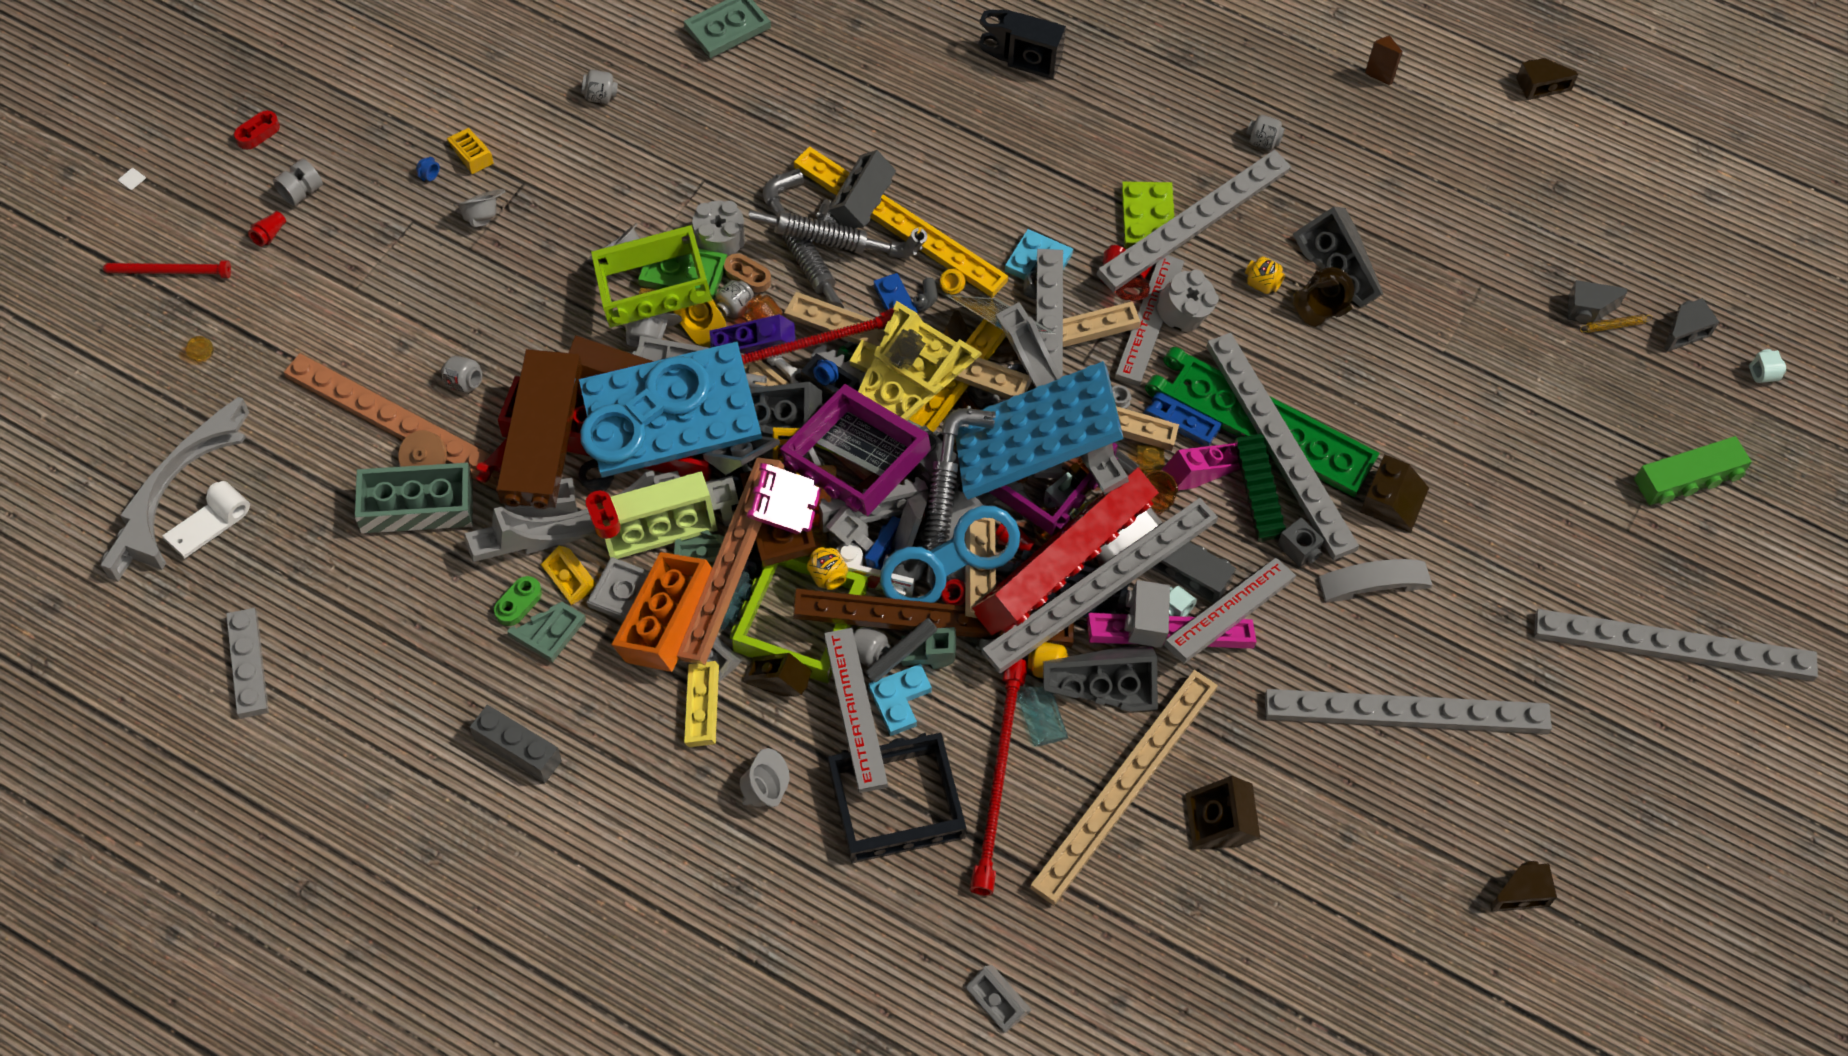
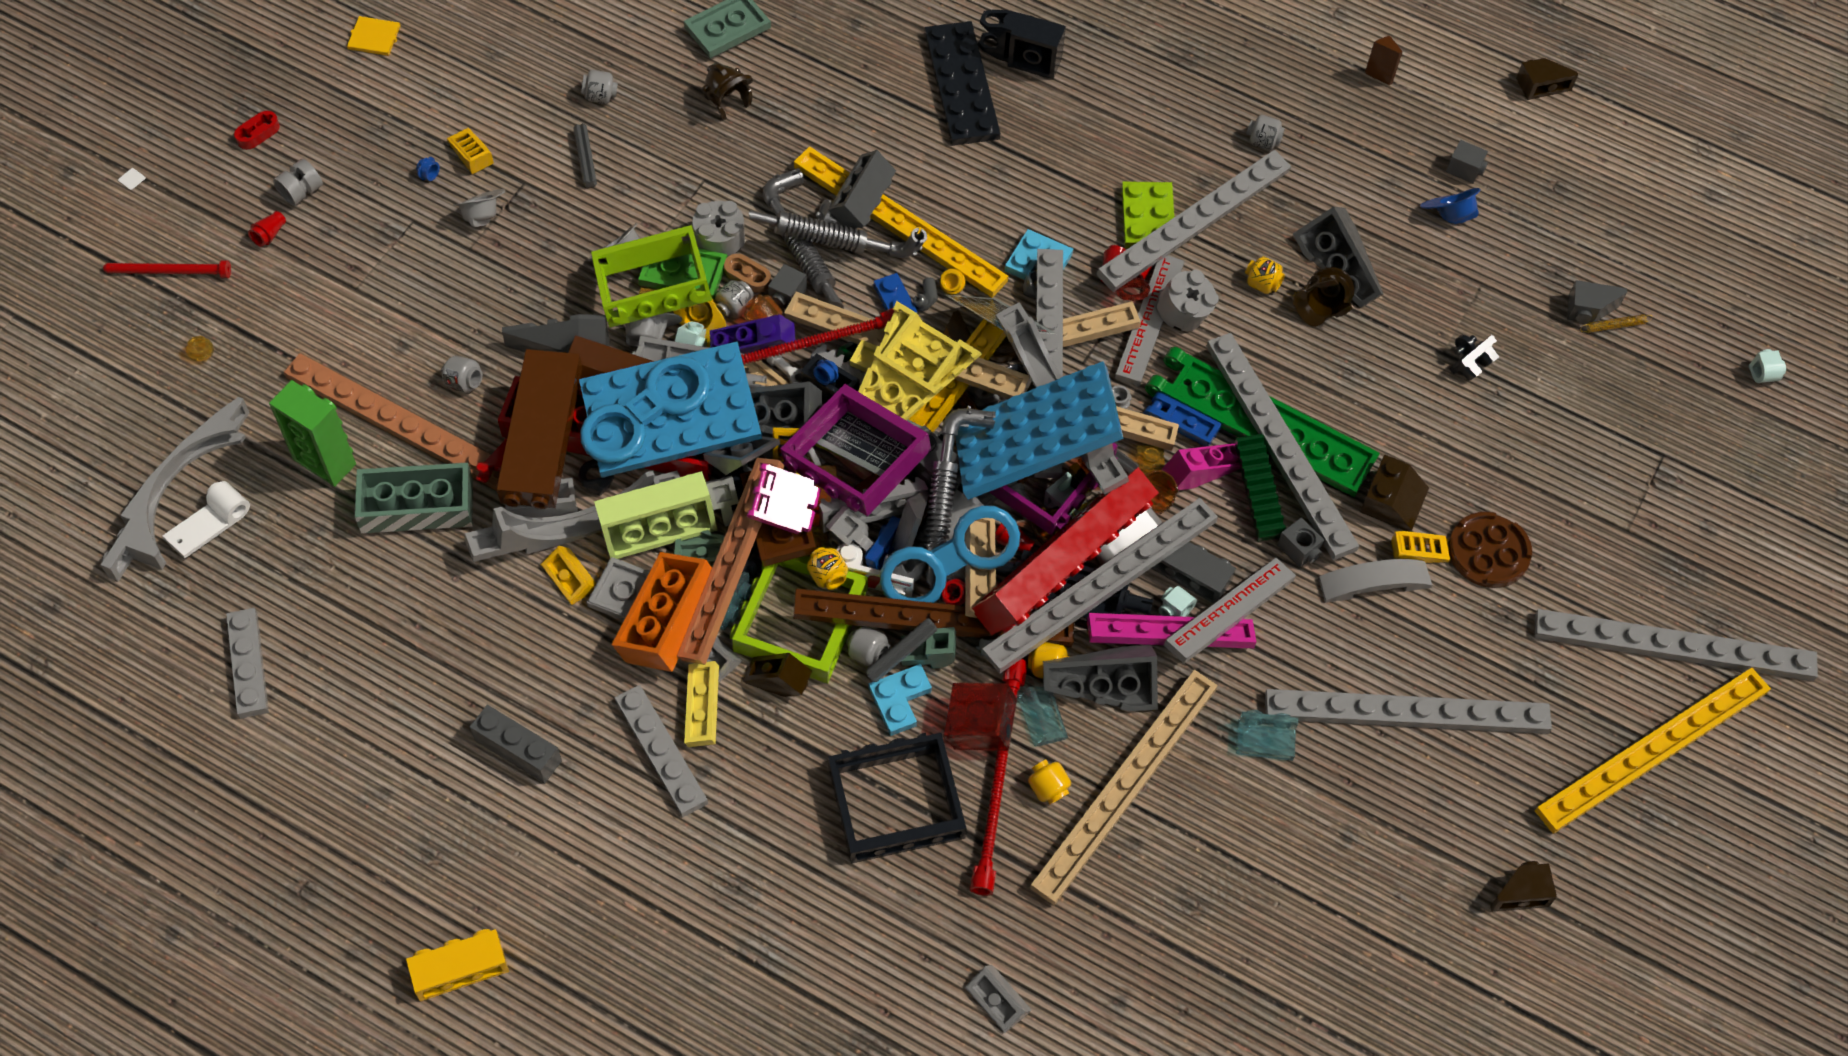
medium nougat piece [398,430,447,467] -> none
bright green plate [494,576,542,626] -> none
sand green wing [507,602,586,663] -> none
red beam [585,490,621,539] -> none
light grey piece [740,748,790,807] -> none
light grey tile [824,628,888,793] -> none
clear smoke brick [885,329,926,370] -> none
light grey brick [1125,580,1170,648] -> none
dark brown slope [1185,776,1261,849] -> none
bright green brick [1634,436,1752,506] -> none
dark grey slope [1665,298,1719,352] -> none
none -> bright green brick [269,380,356,487]
none -> yellow piece [347,16,401,56]
none -> yellow brick [406,929,509,1002]
none -> dark grey wedge [502,314,611,353]
none -> dark grey axle [574,123,597,188]
none -> light grey plate [614,685,708,818]
none -> light aqua plate [675,322,707,347]
none -> dark brown helmet [702,63,753,121]
none -> dark grey brick [768,264,807,309]
none -> black plate [924,21,1001,146]
none -> clear red brick [944,683,1017,751]
none -> yellow head [1028,759,1071,805]
none -> clear light blue bracket [1236,710,1298,761]
none -> yellow slope [1391,531,1450,563]
none -> blue piece [1420,188,1481,224]
none -> dark grey brick [1446,140,1489,184]
none -> reddish brown tile [1448,512,1532,588]
none -> black hips [1449,335,1499,381]
none -> yellow plate [1535,668,1771,834]

